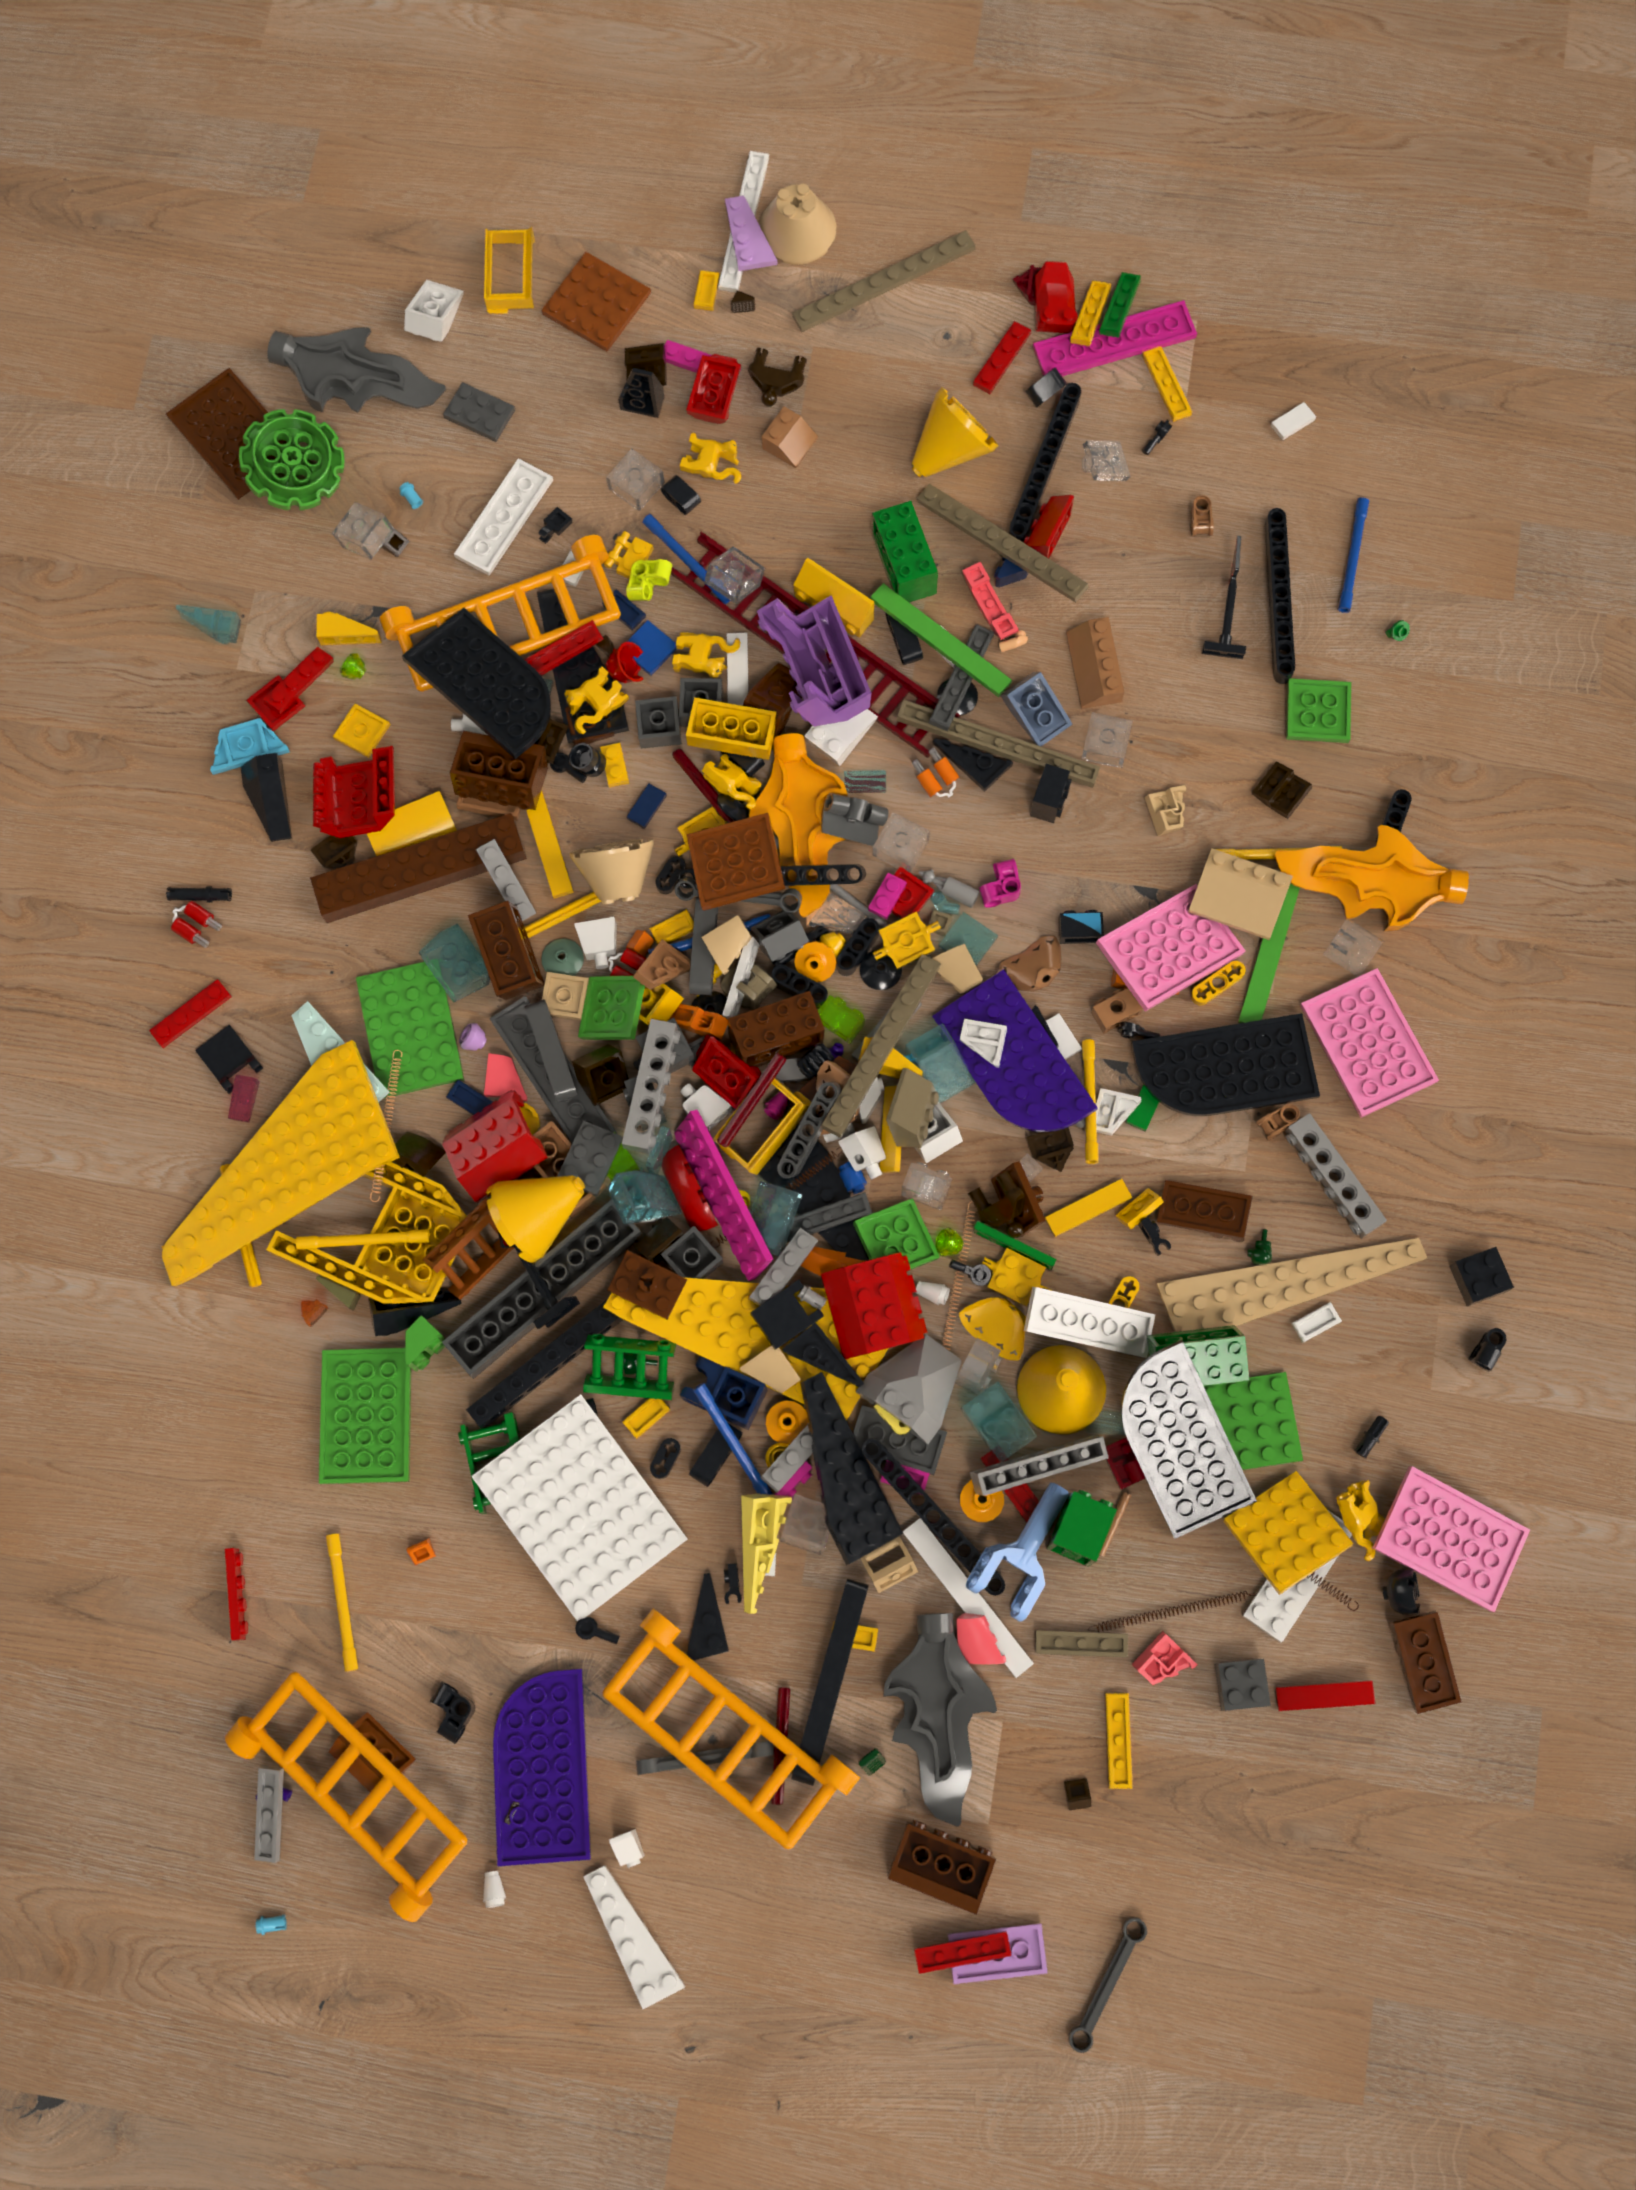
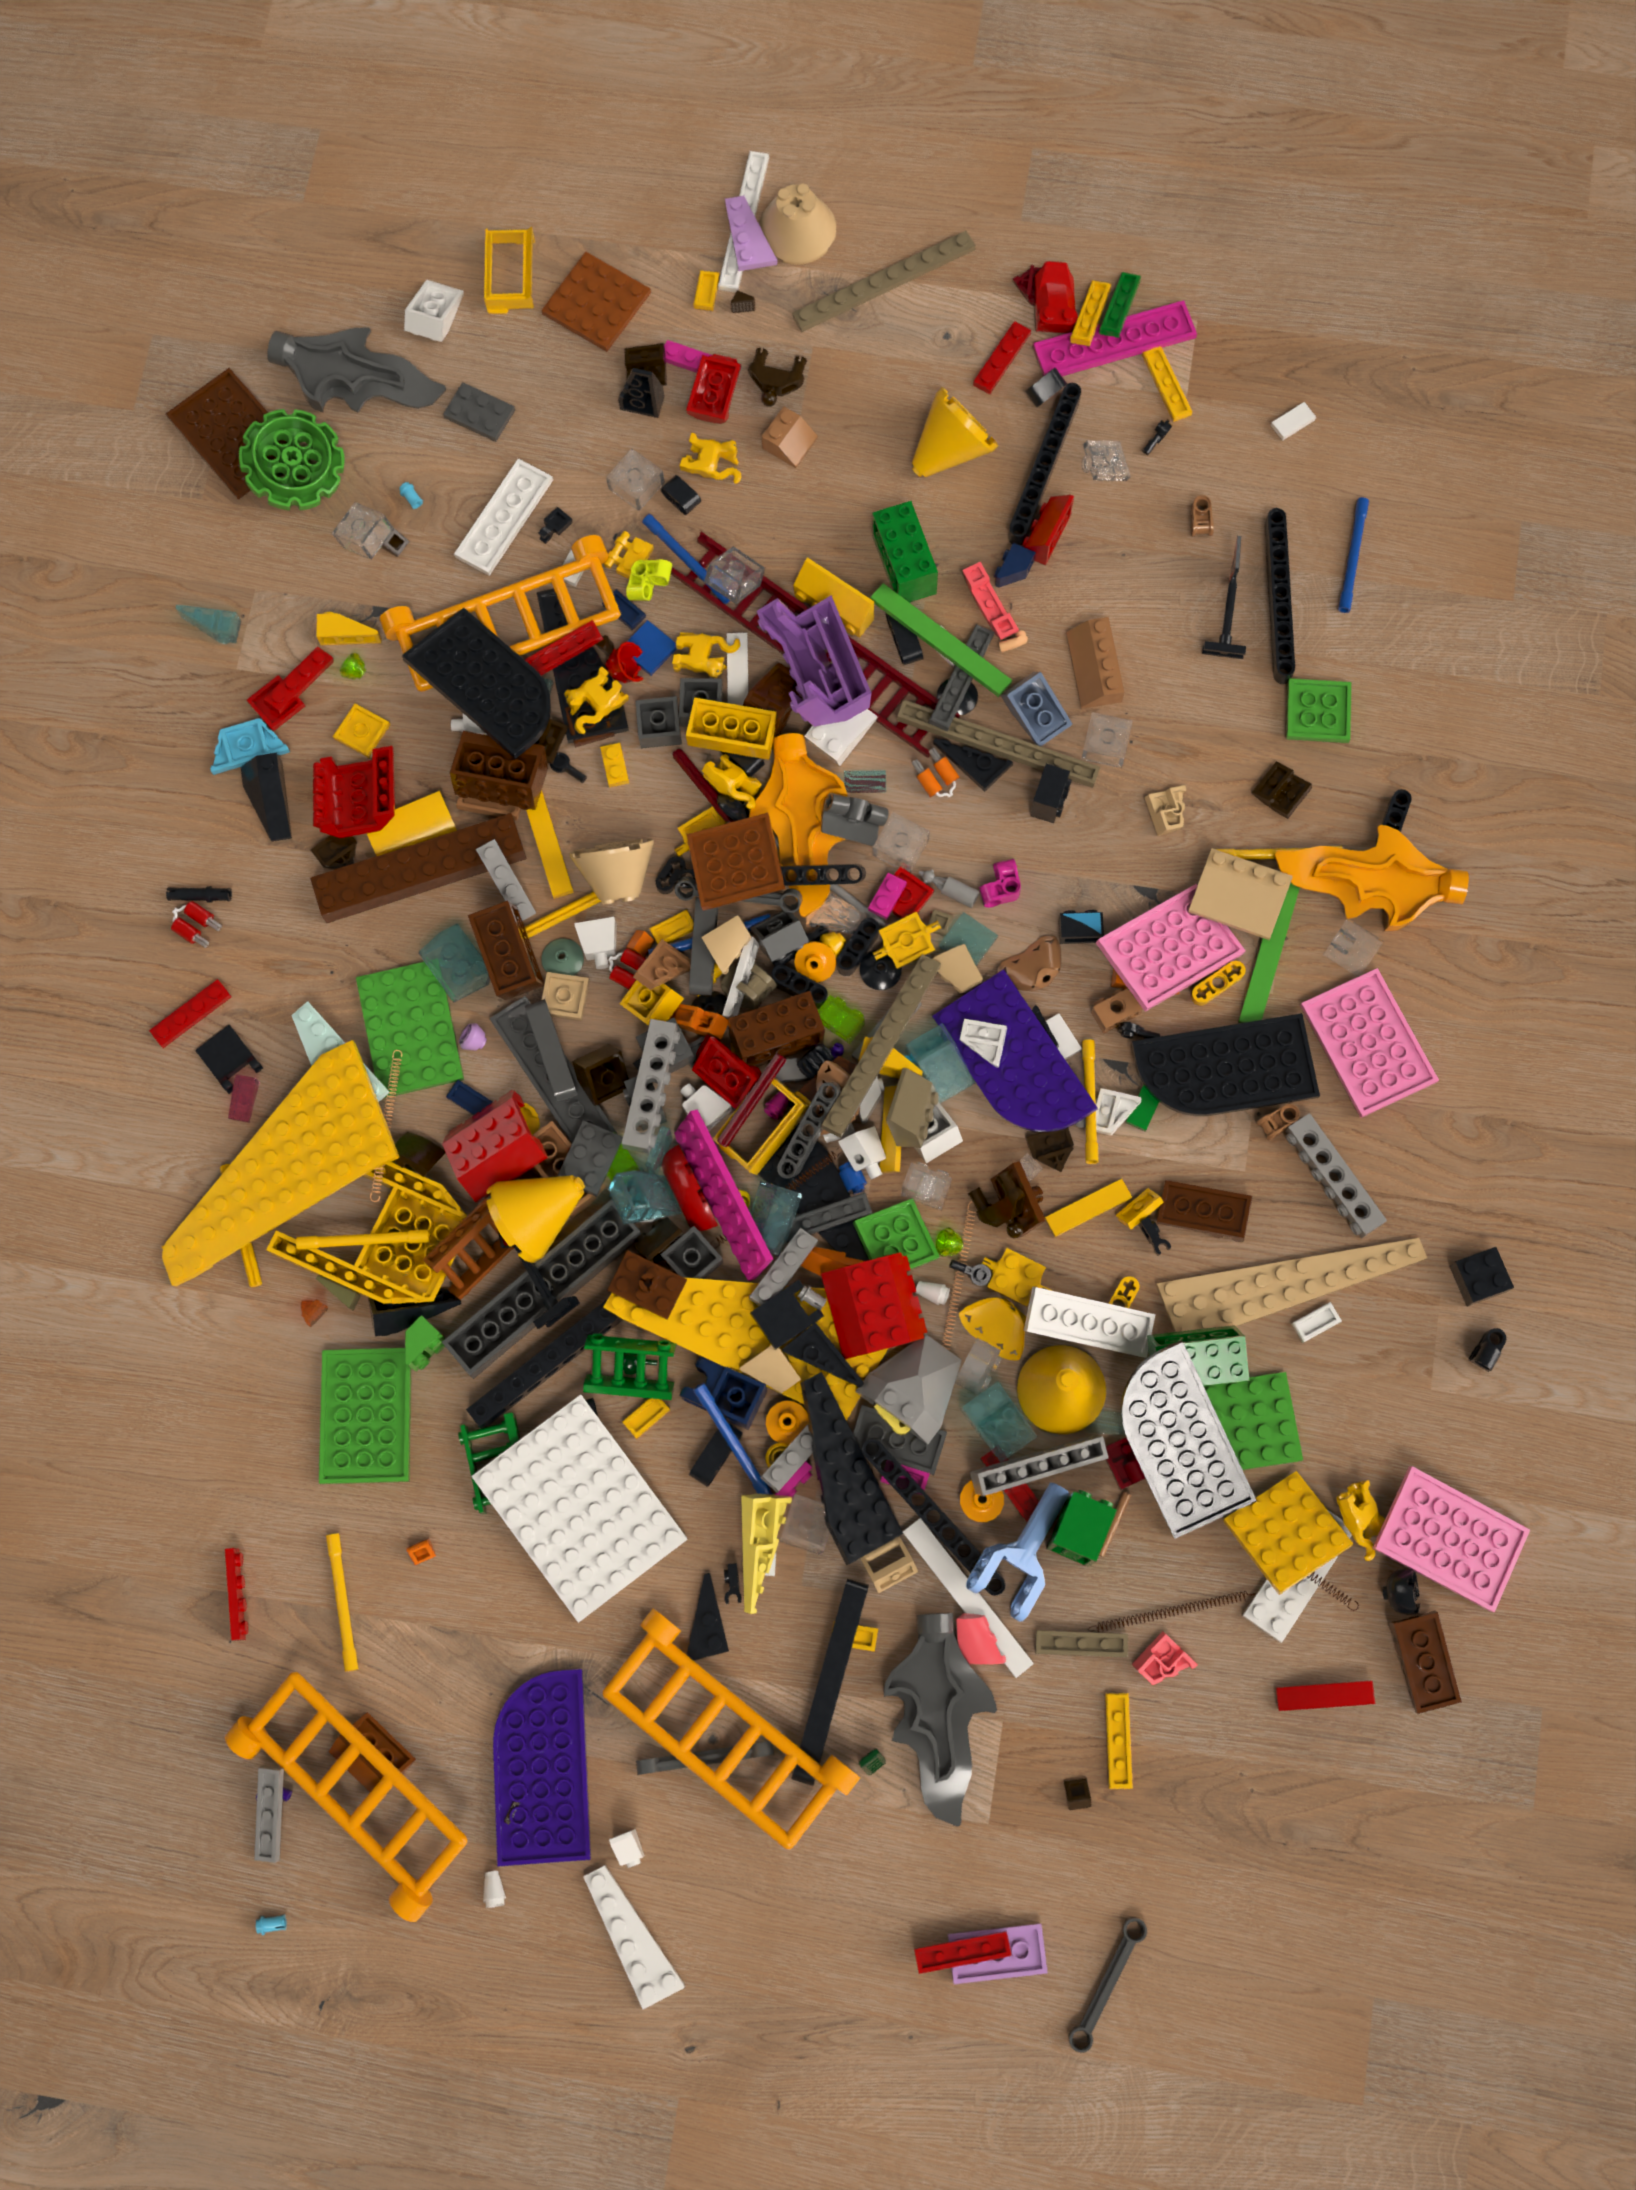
black piece [430,1681,475,1744] -> none
coral slope [484,1053,527,1102] -> none
black wheel [569,743,606,777] -> none
black plate [575,1617,620,1645] -> none
bright green plate [578,976,645,1040] -> none
dark blue tile [627,784,667,829] -> none
black beam [650,1438,681,1479] -> none
dark red axle [771,1687,791,1805] -> none
reddish brown brick [887,1819,996,1915] -> none
dark tan plate [917,484,1088,603] -> none
clear light blue arm [931,892,960,915] -> none
green tile [973,1221,1057,1270] -> none
dark grey brick [1214,1659,1271,1711] -> none
dark green piece [1247,1229,1272,1265] -> none
black axle [1354,1416,1389,1459] -> none
green plate [1386,620,1410,641] -> none

